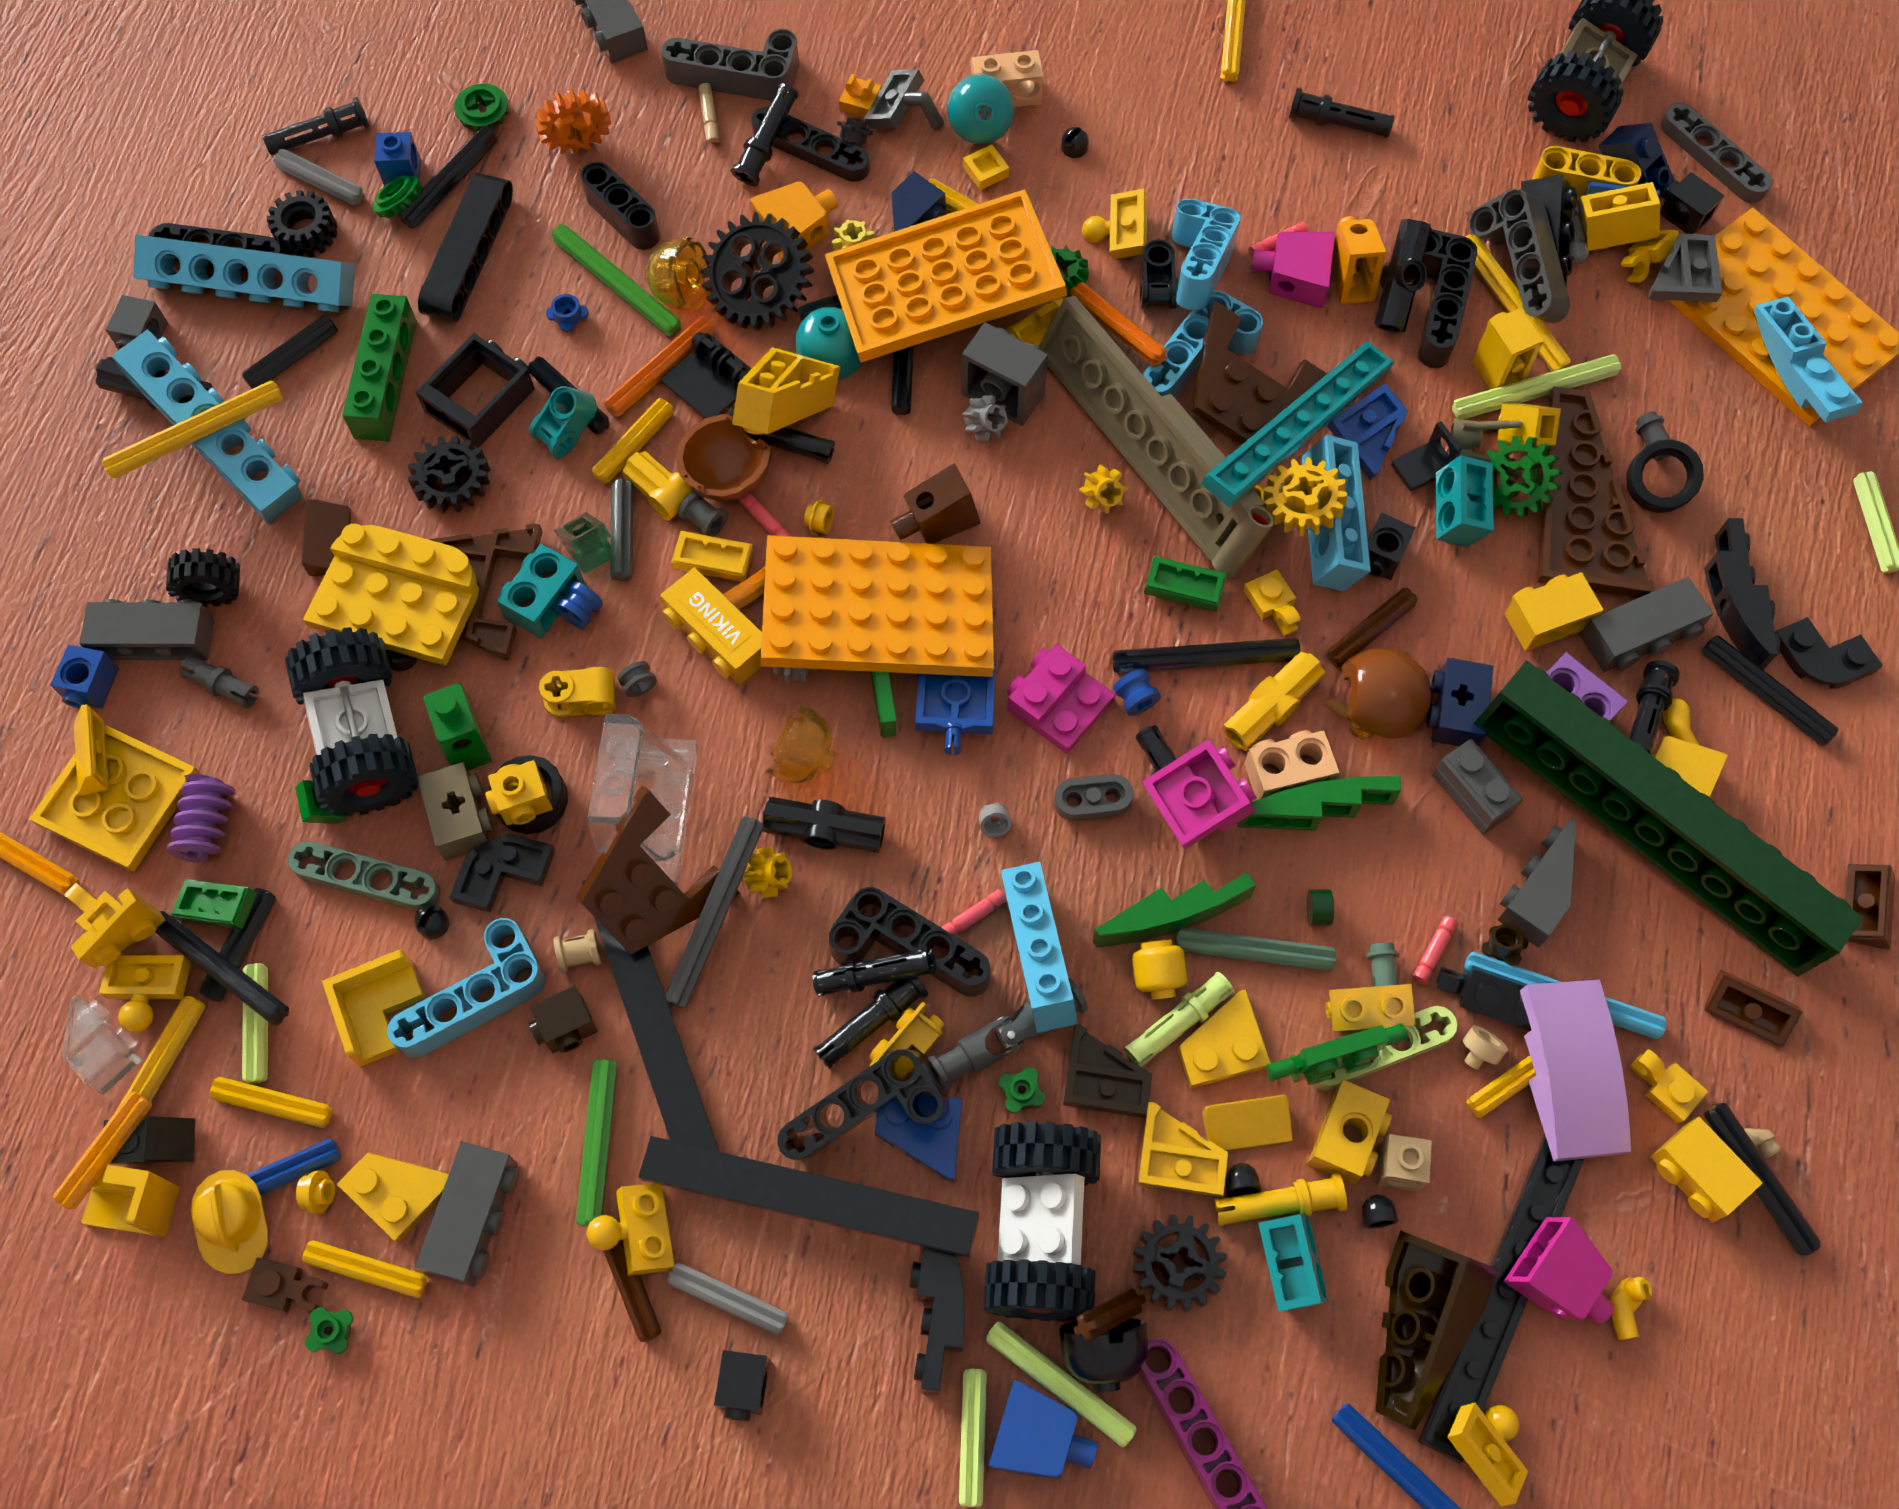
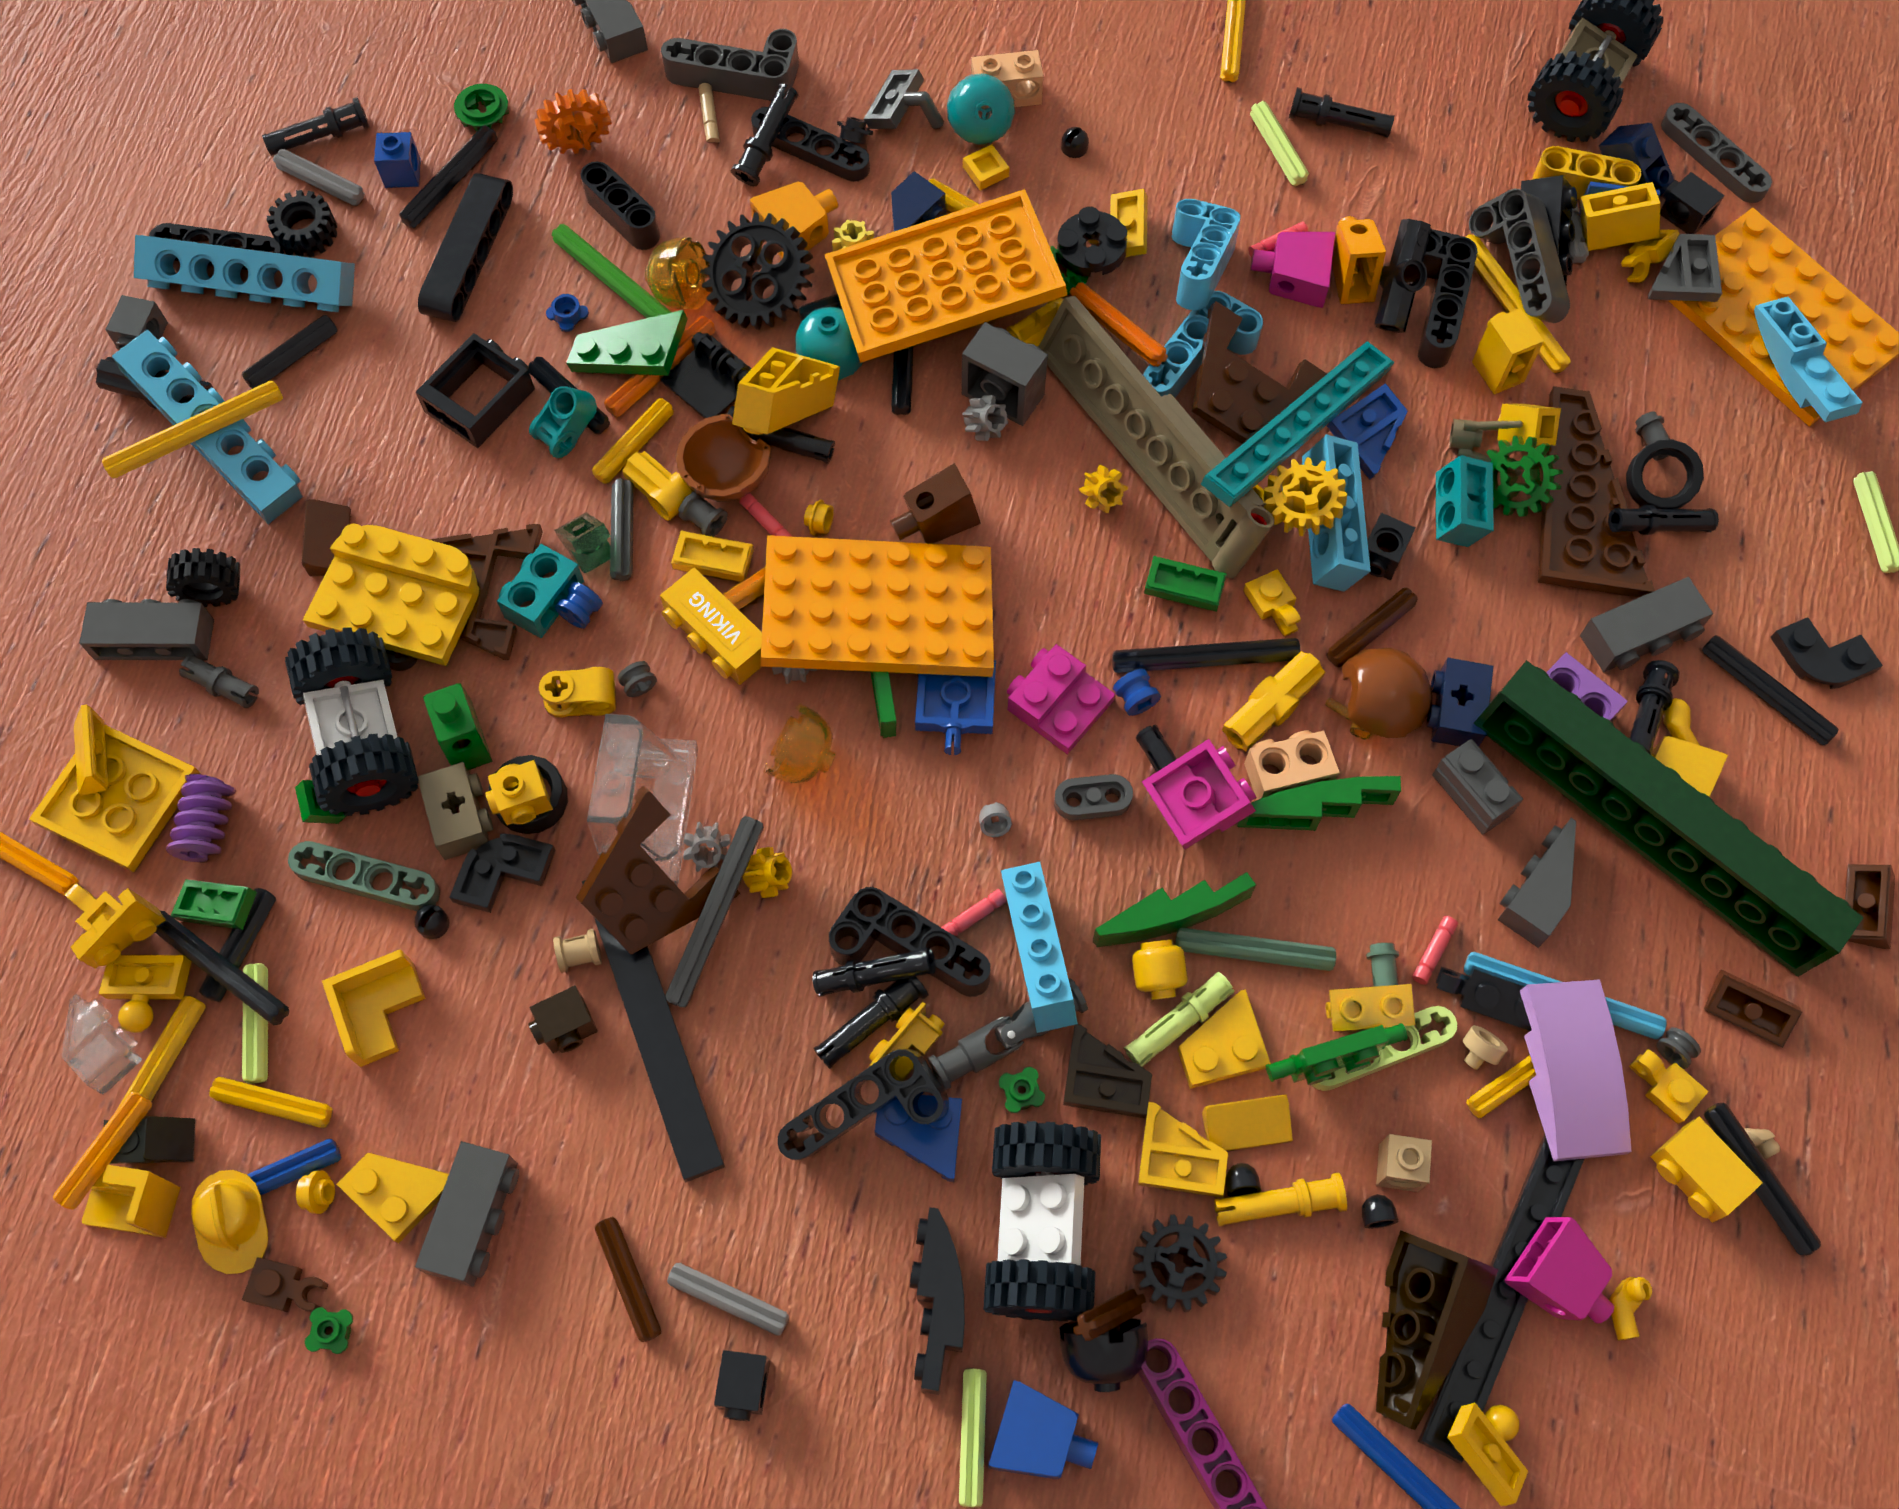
blue brick [50,644,119,709] -> none
yellow axle [302,1240,428,1298] -> none
green brick [342,294,417,442] -> none
green gear [373,175,423,218] -> none
medium azure beam [387,918,546,1058] -> none
black gear [408,436,491,513] -> none
bright green axle [576,1059,617,1227] -> none
yellow plate [586,1183,674,1276] -> none
black tile [638,1136,980,1258] -> none
black piece [763,797,886,853] -> none
light orange tile [839,74,882,117] -> none
yellowish green axle [986,1322,1137,1447] -> none
black piece [1139,239,1178,309] -> none
teal brick [1258,1214,1329,1312] -> none
dark green piece [1307,889,1334,926] -> none
yellow brick [1307,1079,1392,1185] -> none
black bracket [1391,421,1462,492] -> none
yellowish green axle [1452,354,1621,420] -> none
dark brown plate [1481,924,1529,966] -> none
yellow brick [1504,572,1604,652] -> none
black slope [1704,518,1780,670] -> none
none -> wing [566,310,688,376]
none -> light grey gear [683,822,731,872]
none -> black plate [1057,207,1127,277]
none -> yellowish green axle [1250,101,1309,186]
none -> black pin [1608,505,1719,535]
none -> dark grey bush [1656,1027,1701,1069]

